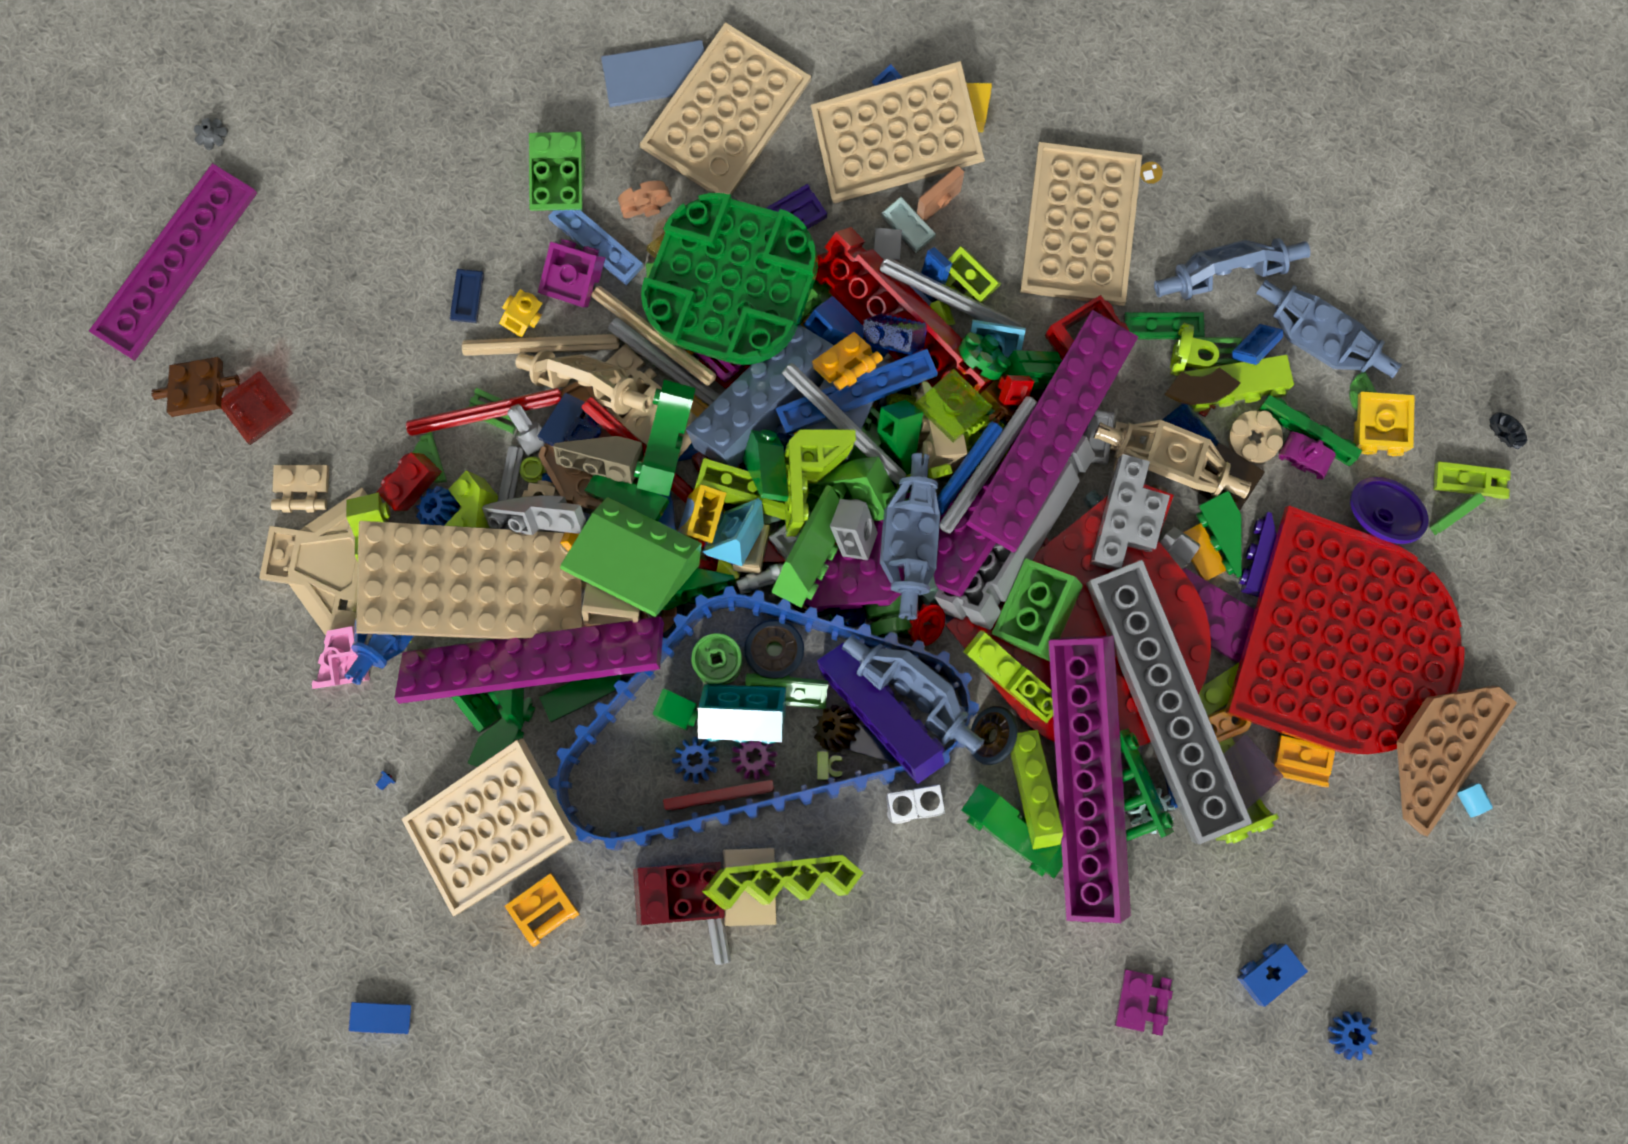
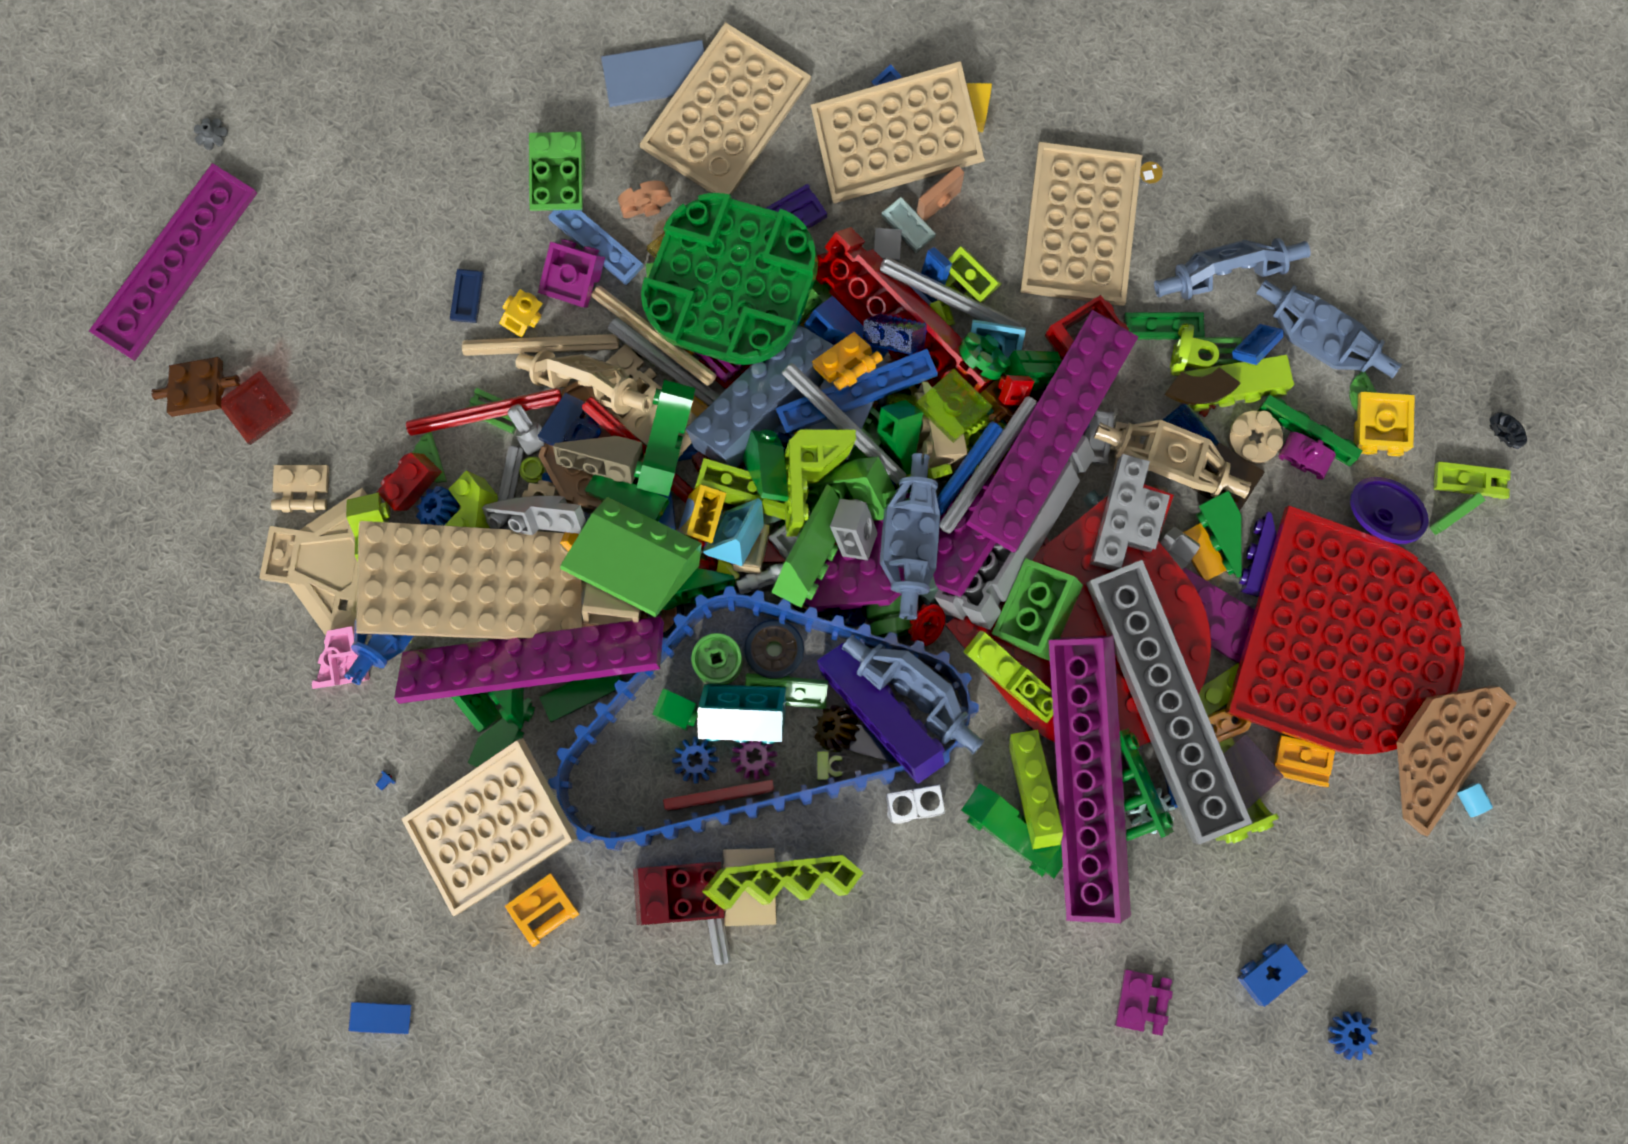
wheel [971,706,1018,765] -> none

